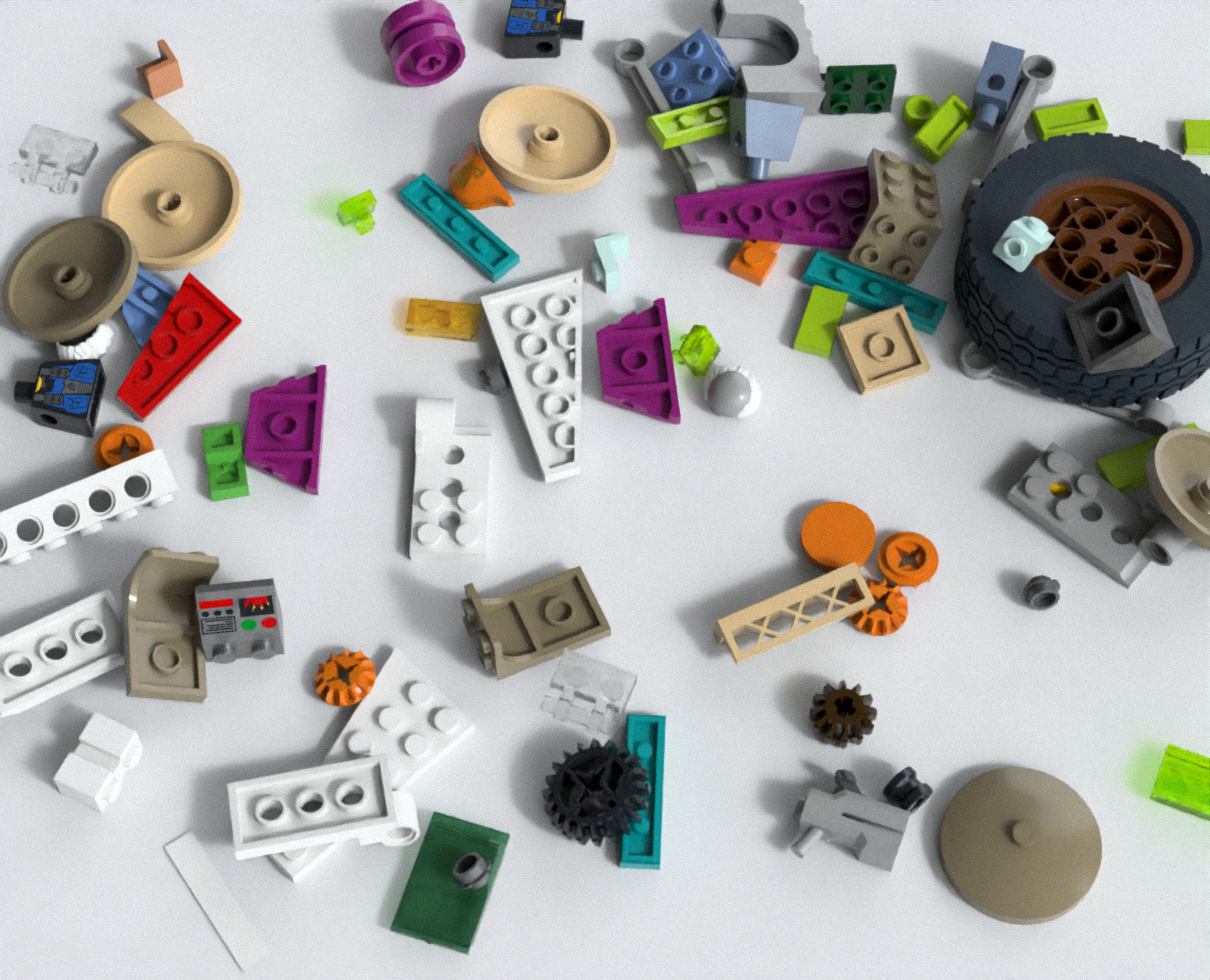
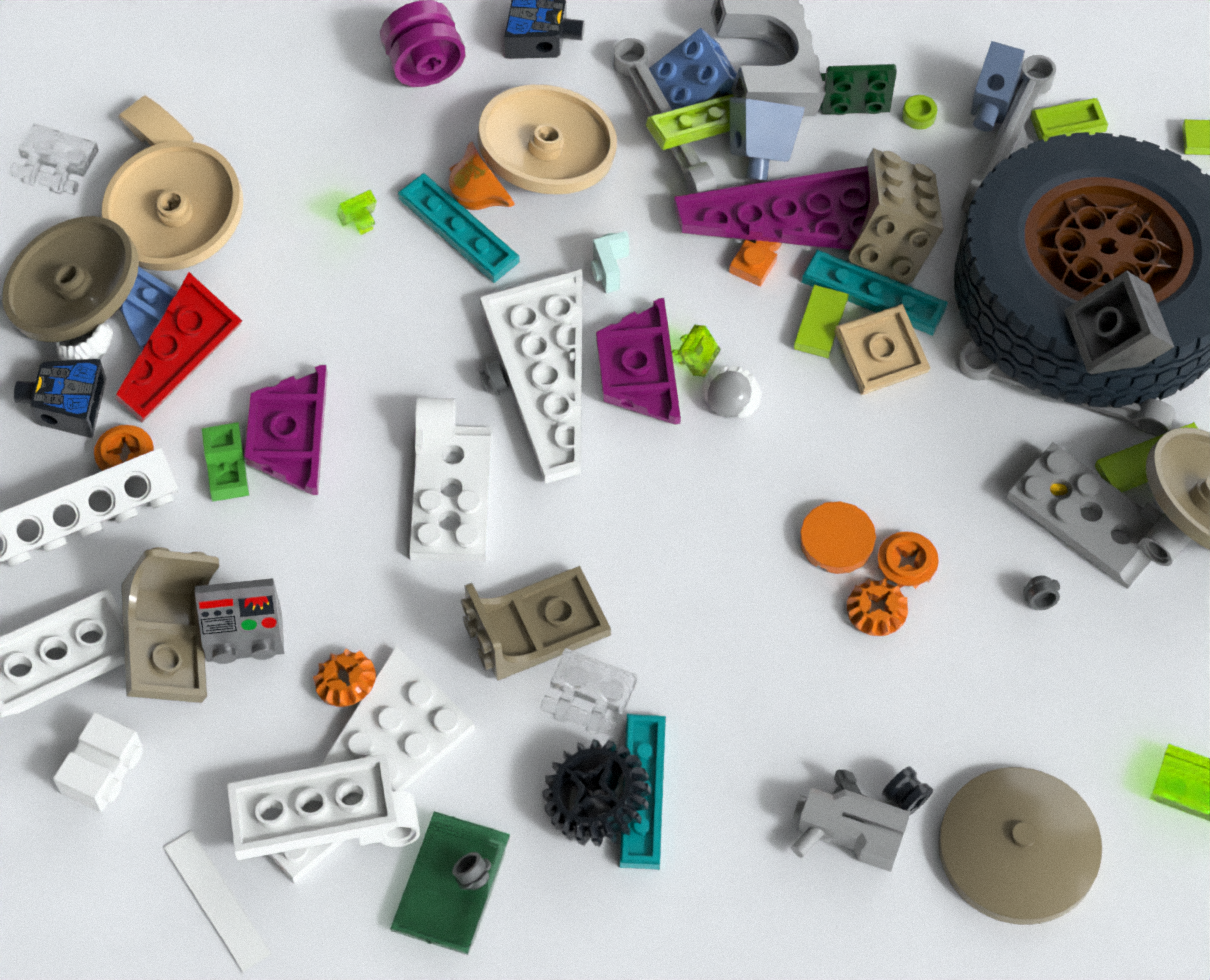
nougat panel [136,39,184,100] -> none
clear yellow plate [405,298,482,342] -> none
tan fence [713,562,875,664] -> none
dark brown gear [809,679,877,749] -> none
lime tile [909,92,976,164] -> none
light aqua bracket [993,216,1055,272] -> none

